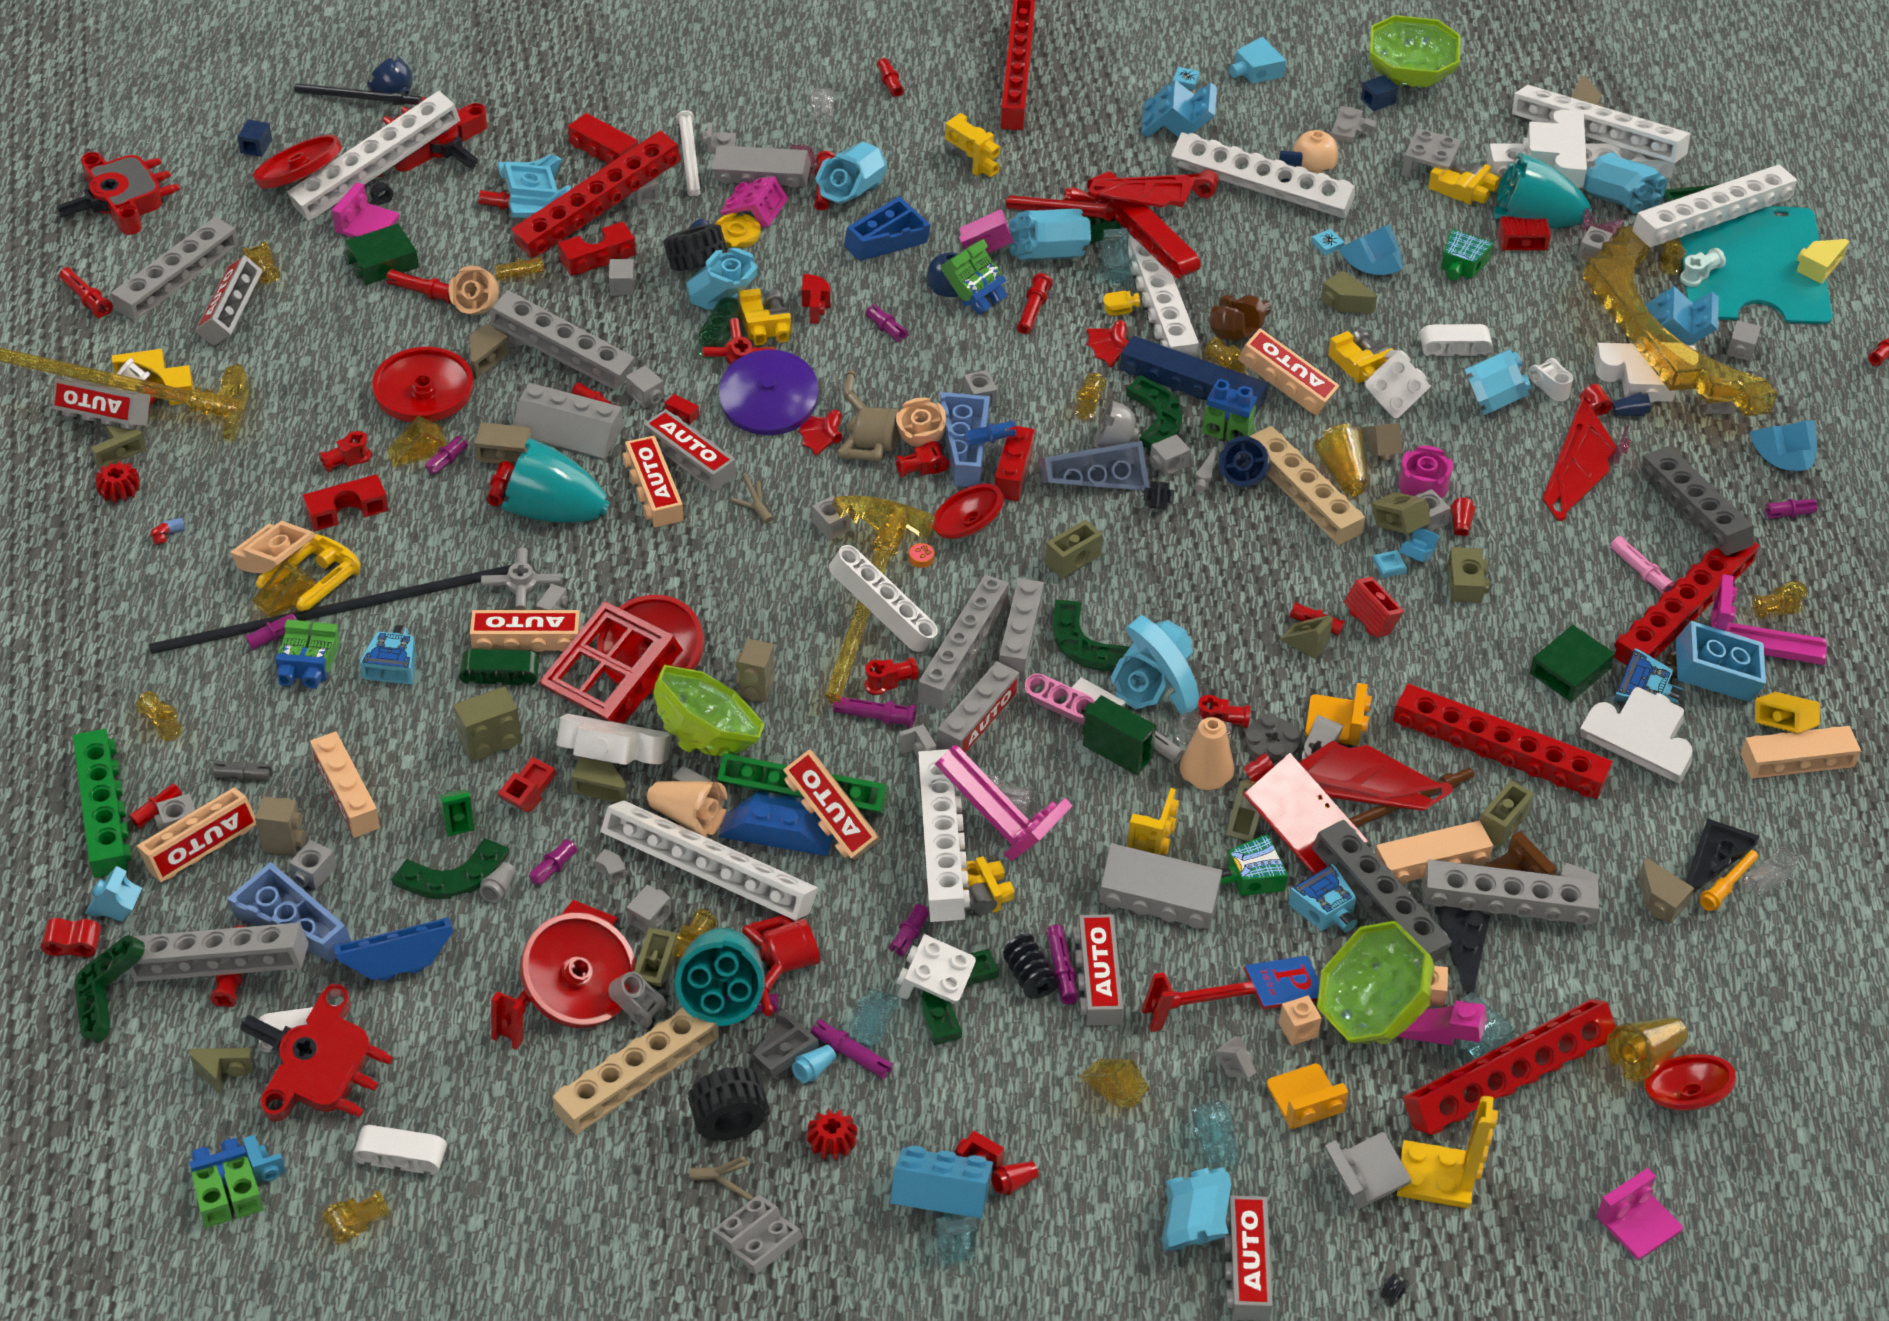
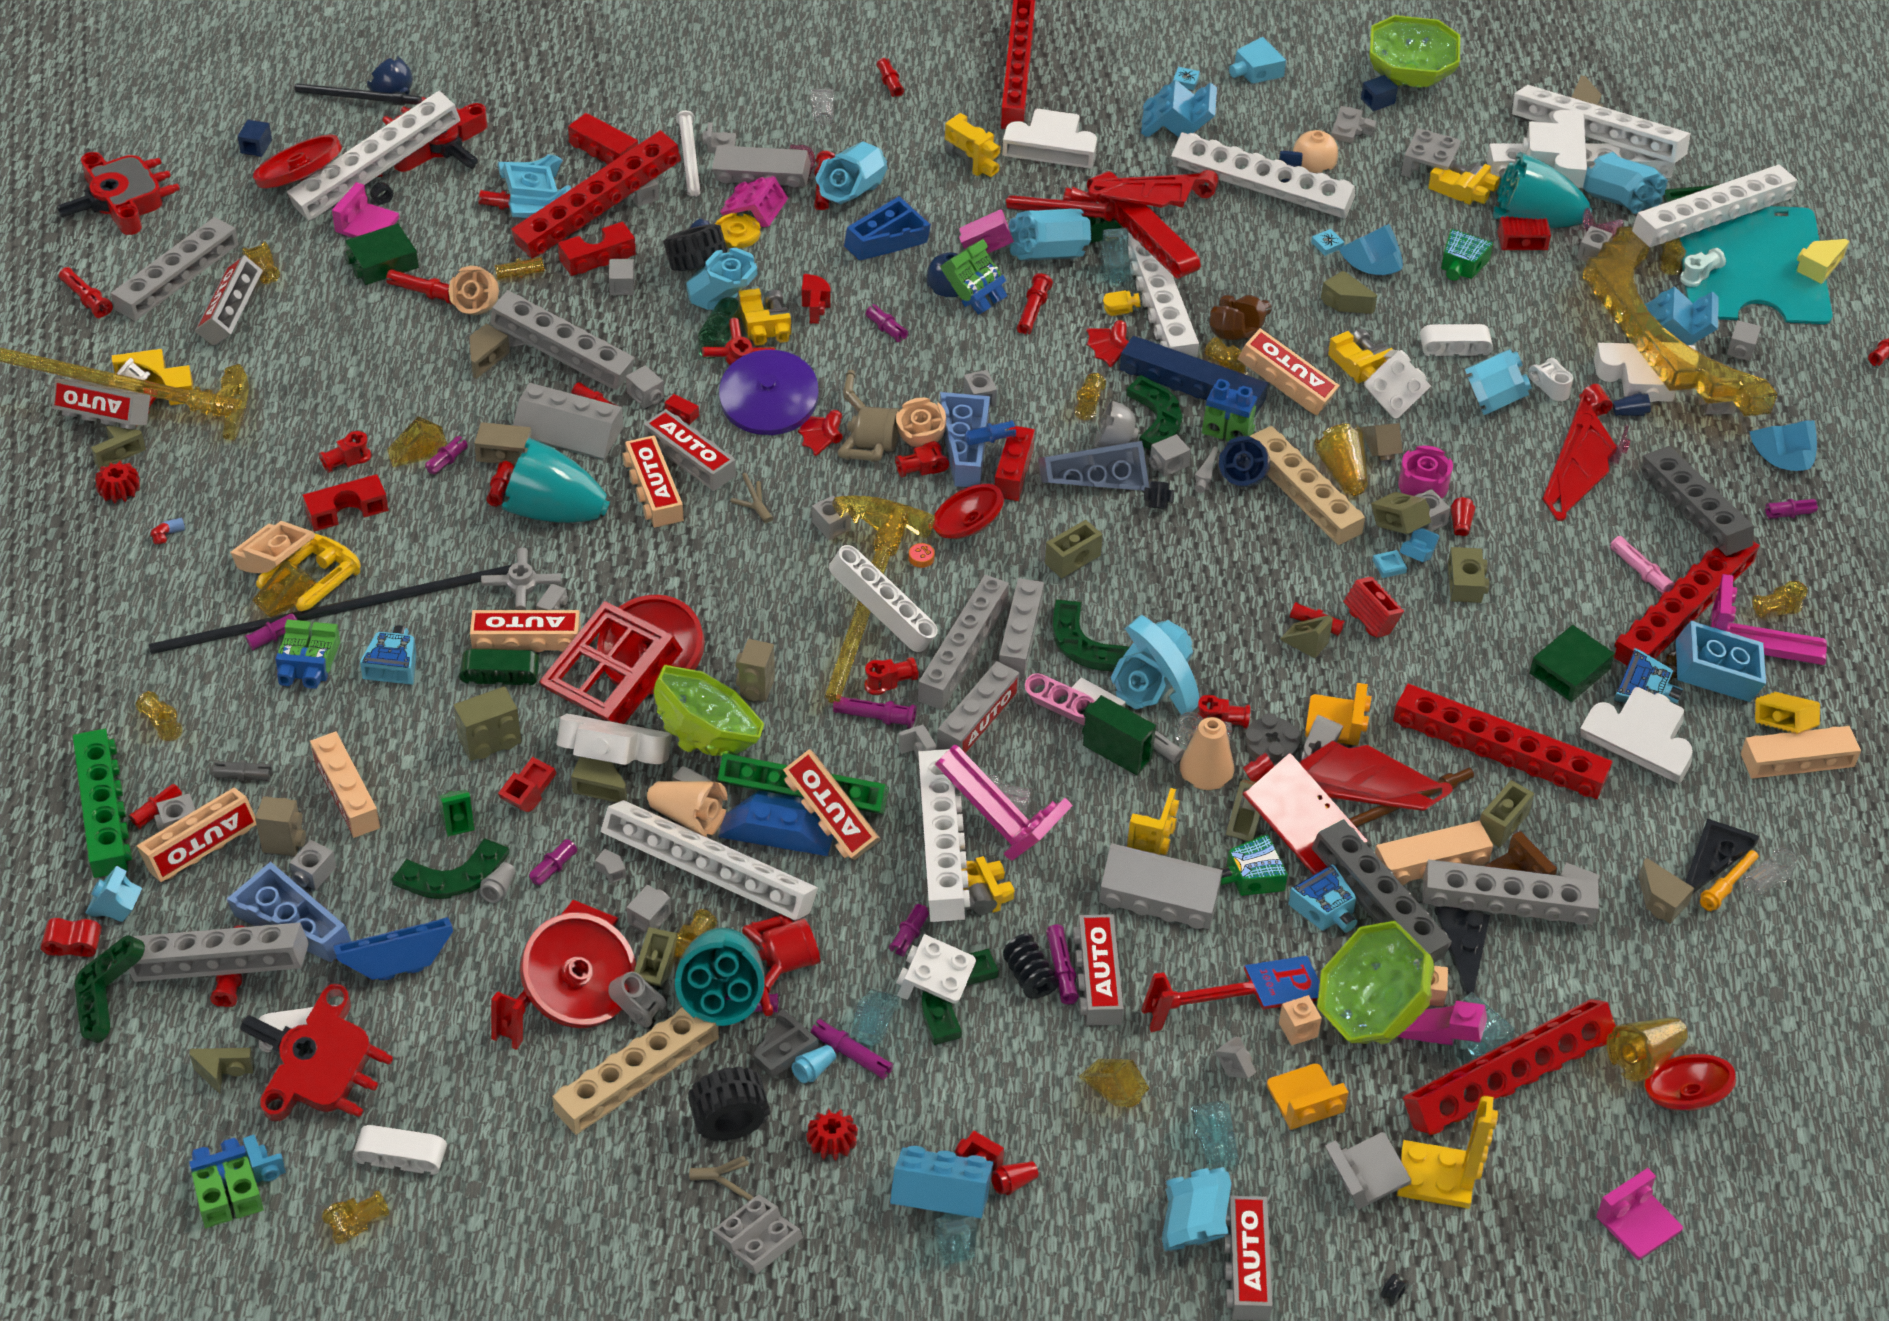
red dish [372,347,474,423] -> none
none -> white brick [1002,109,1097,169]

